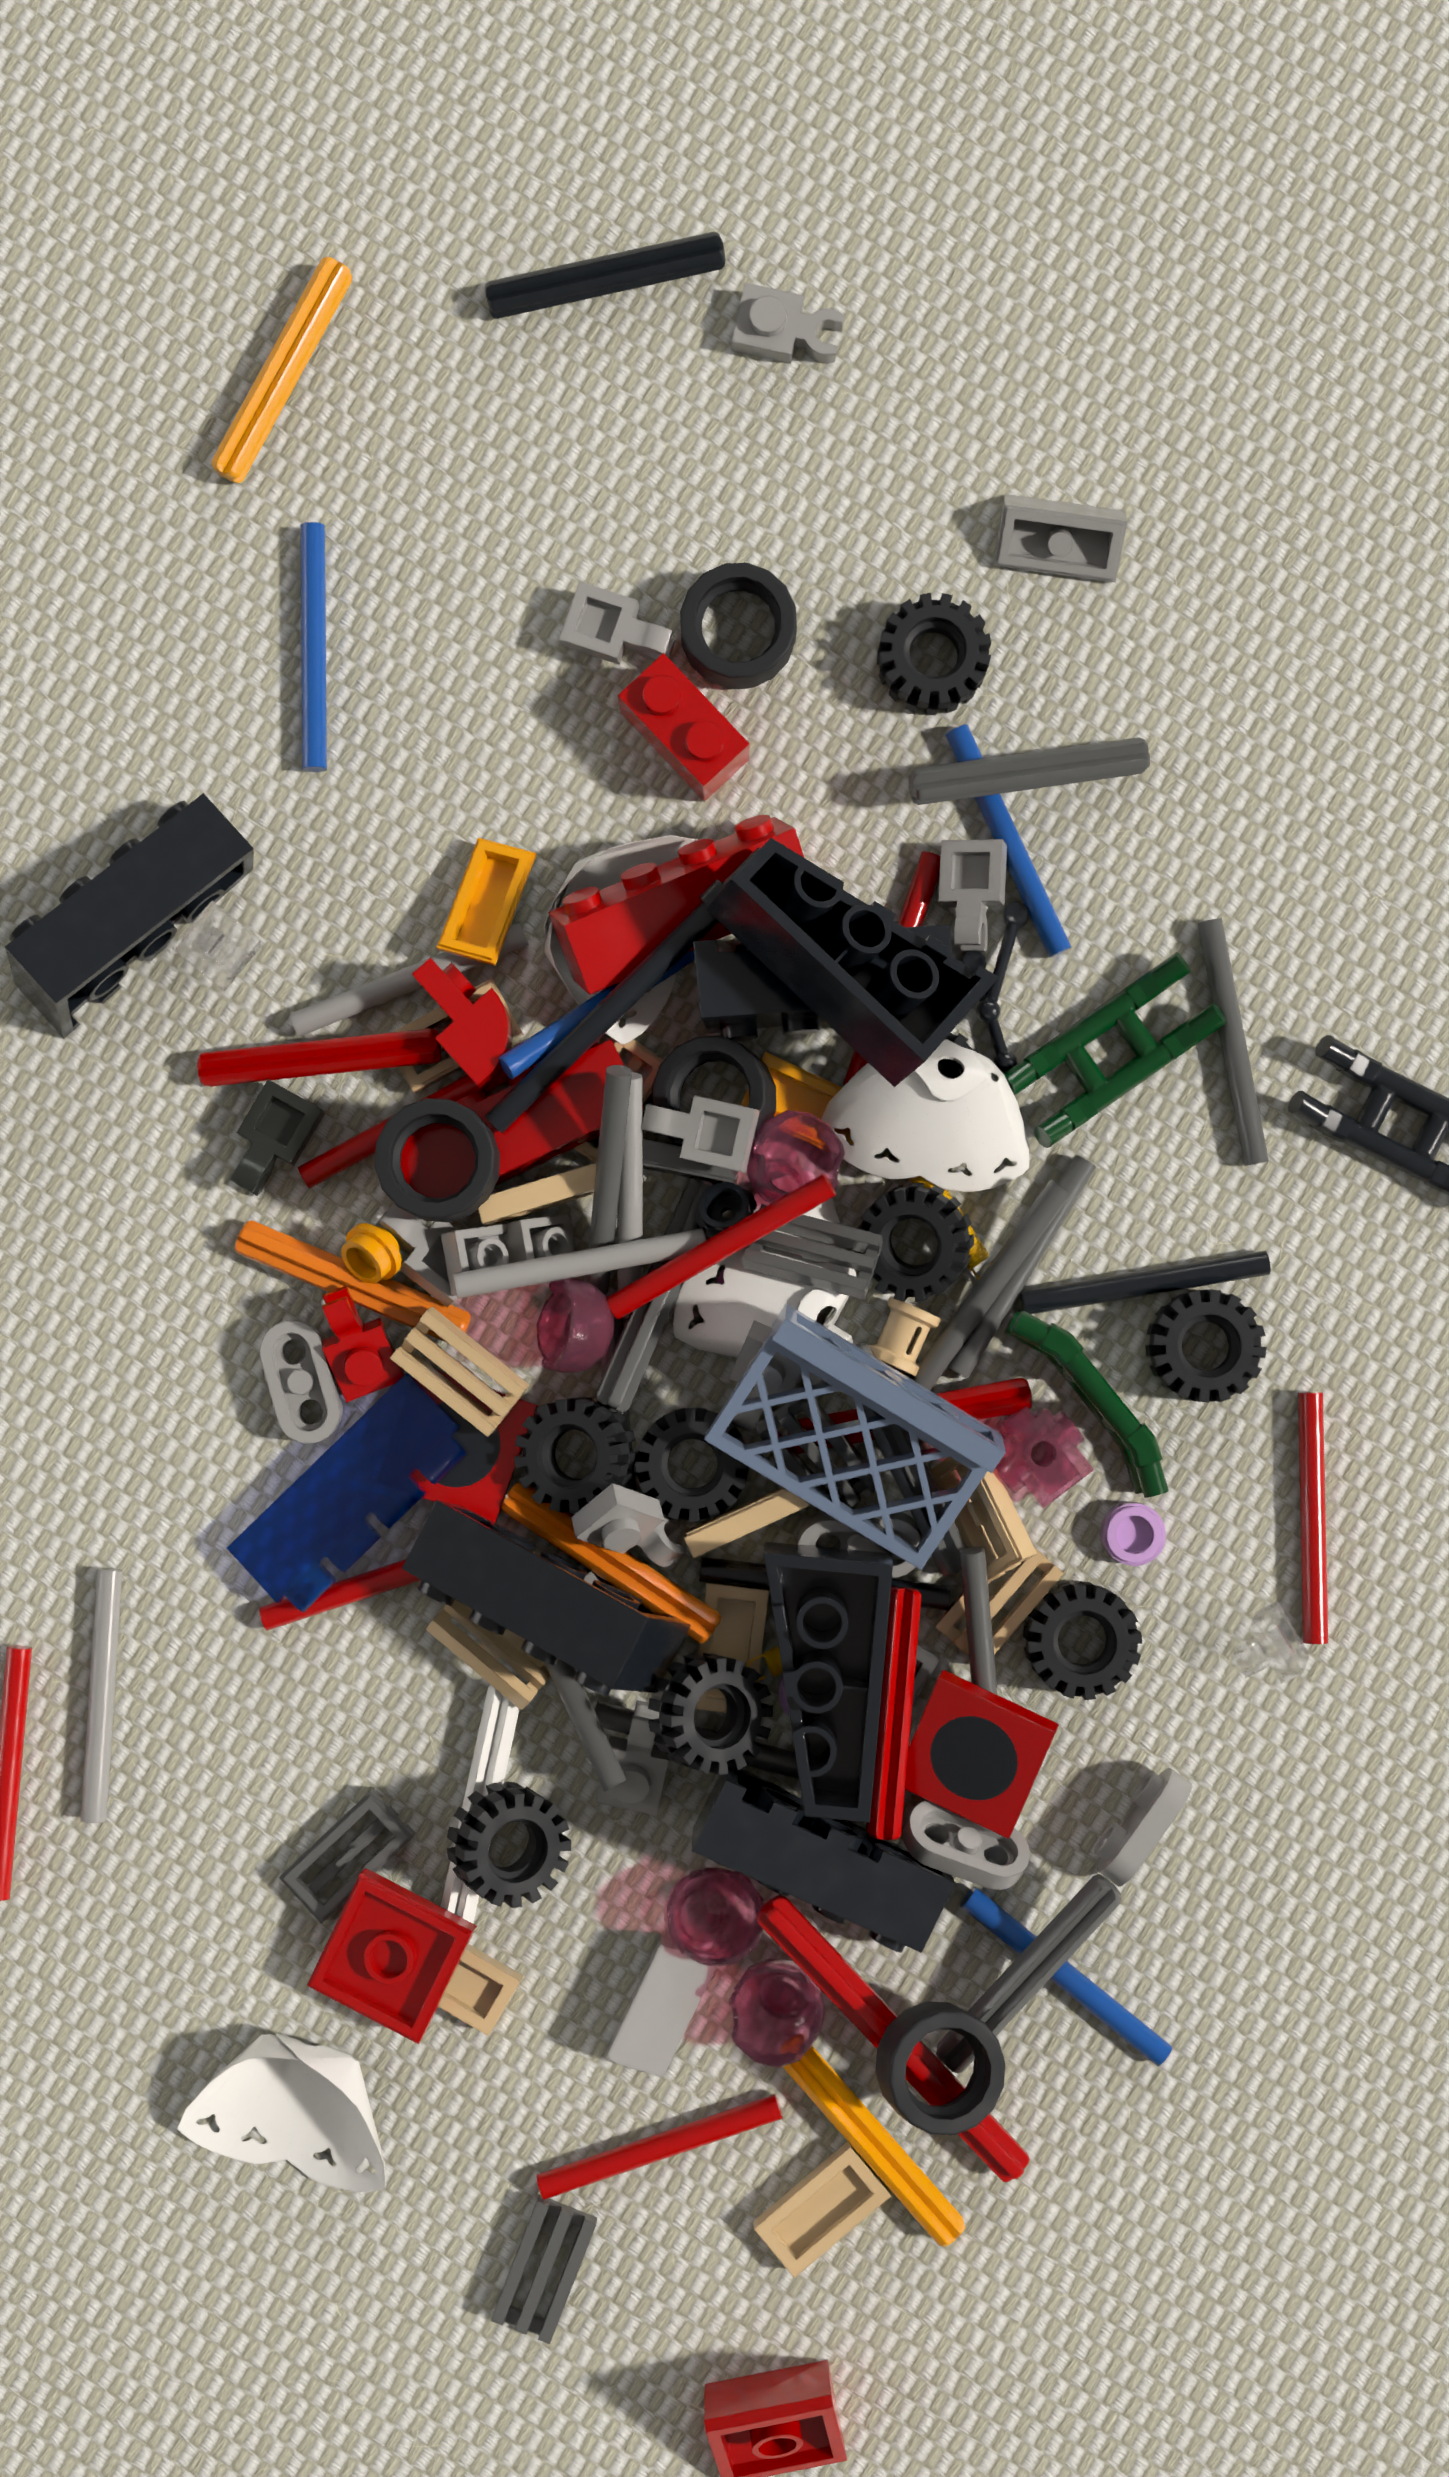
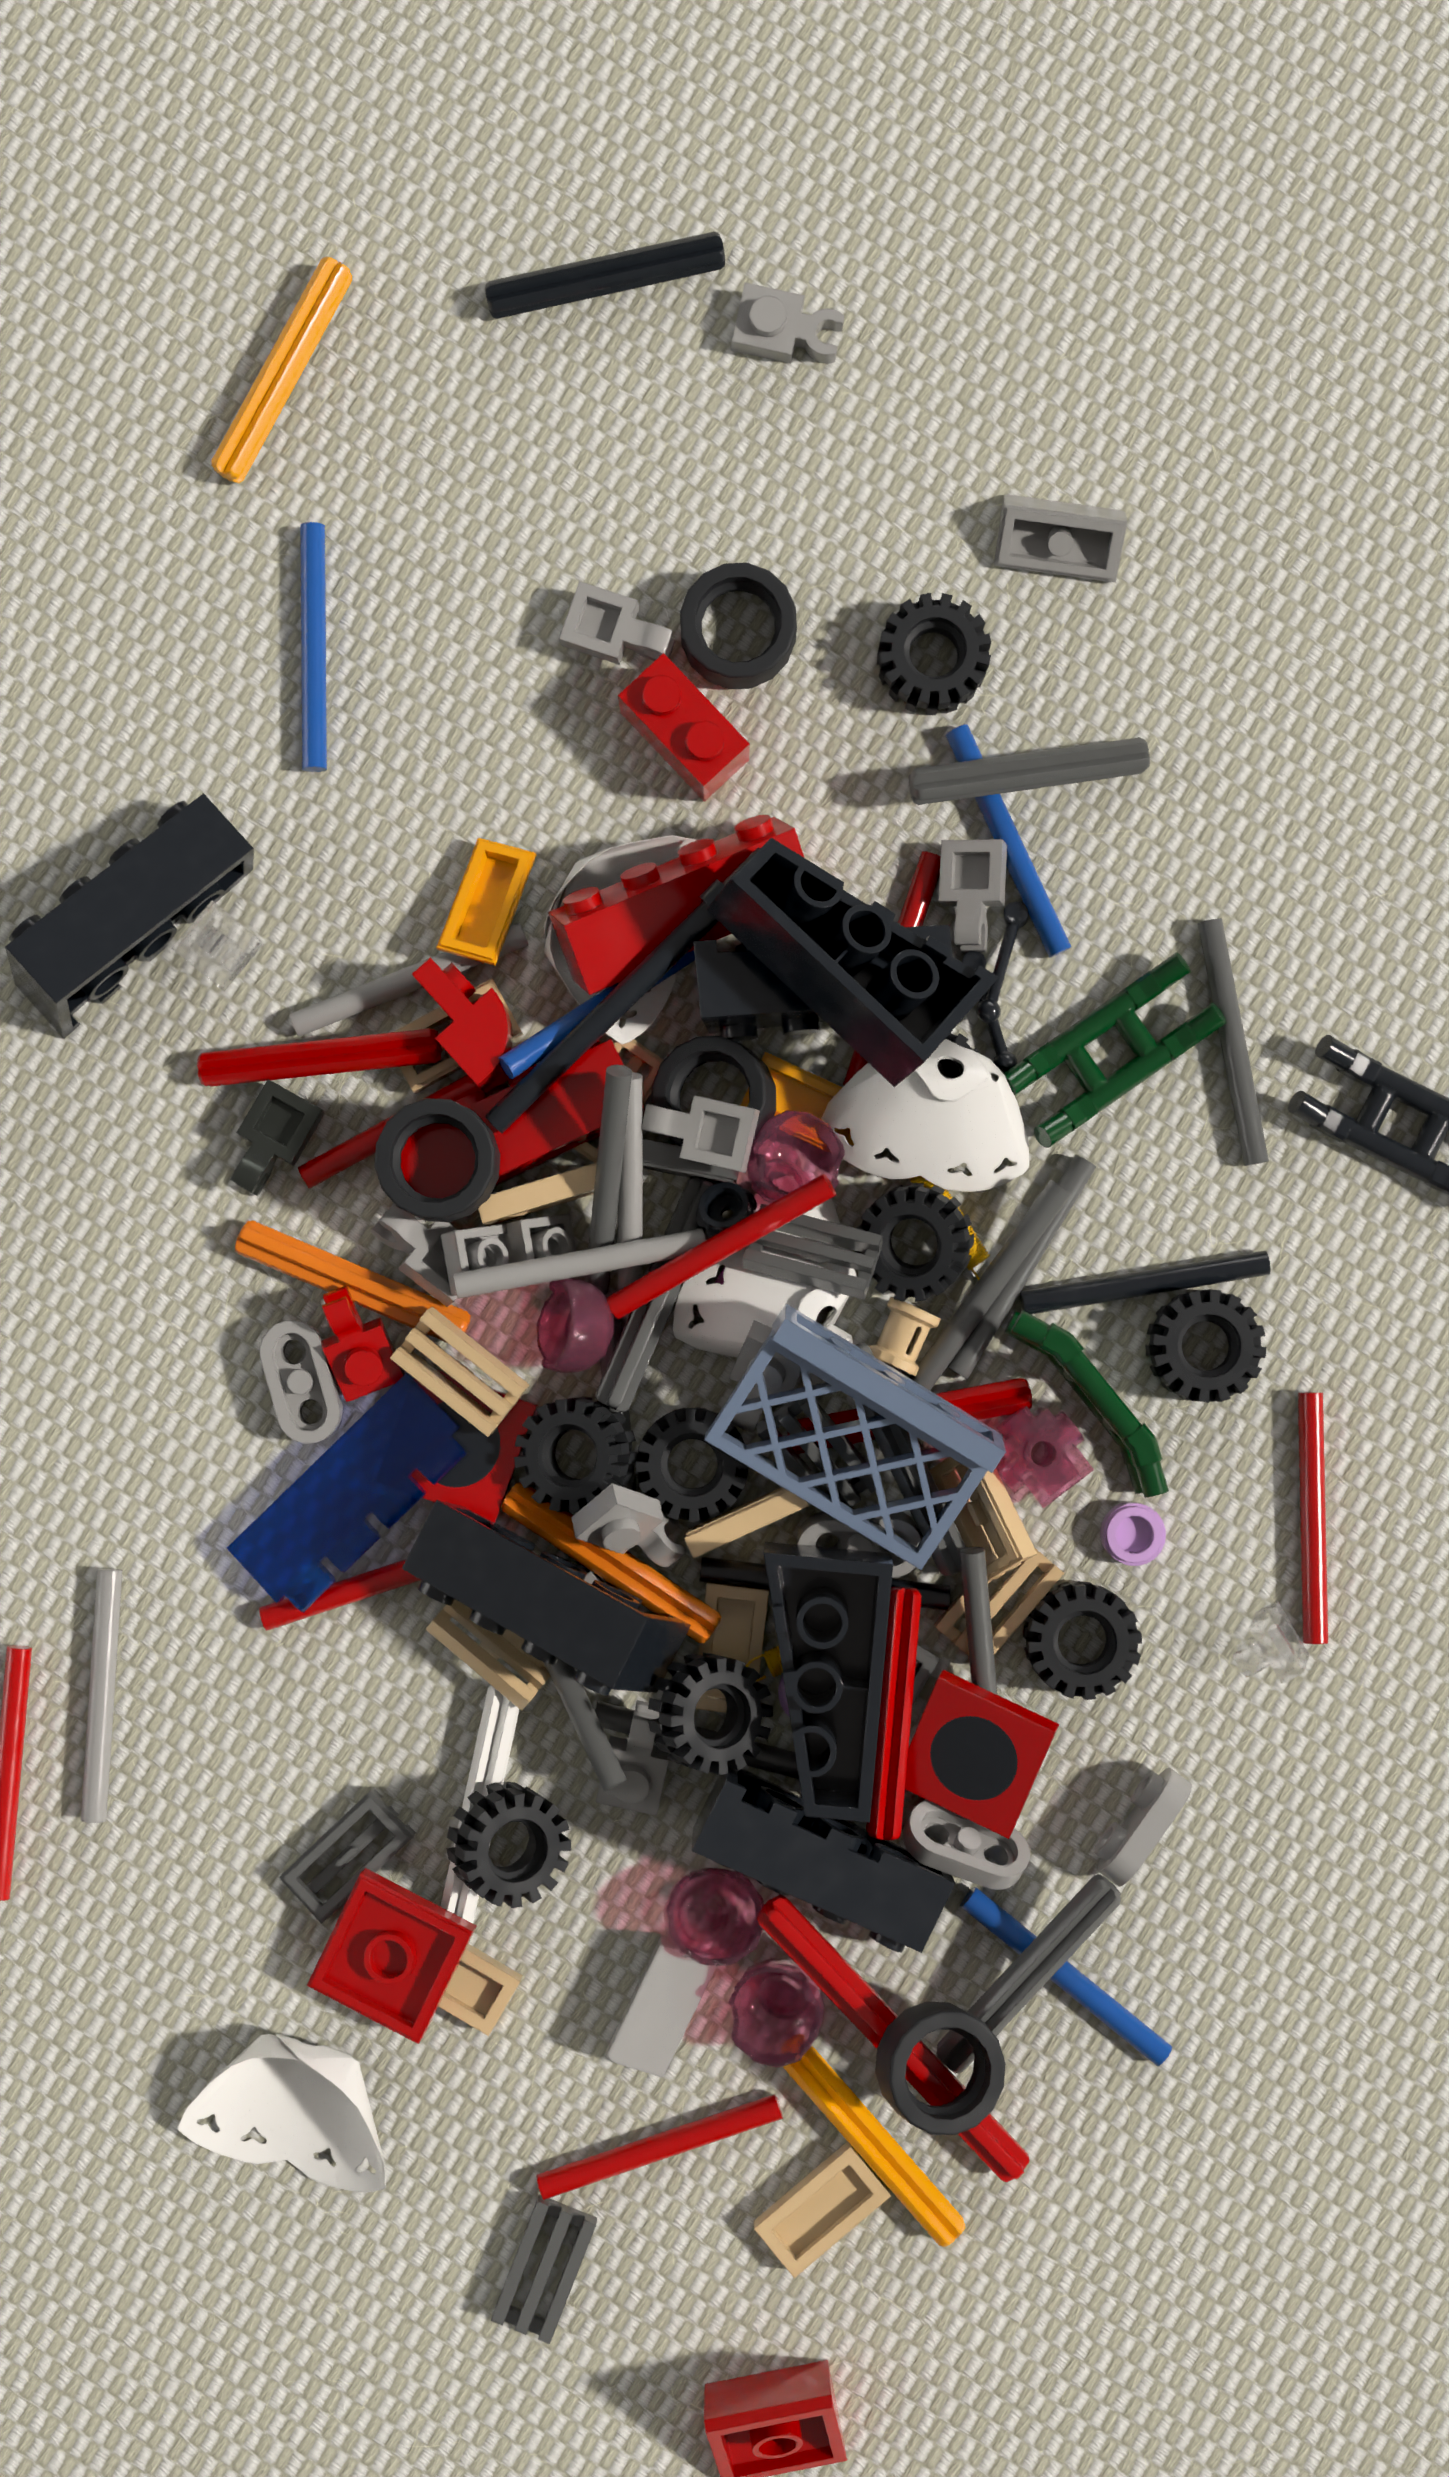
light orange plate [341,1223,402,1284] -> none

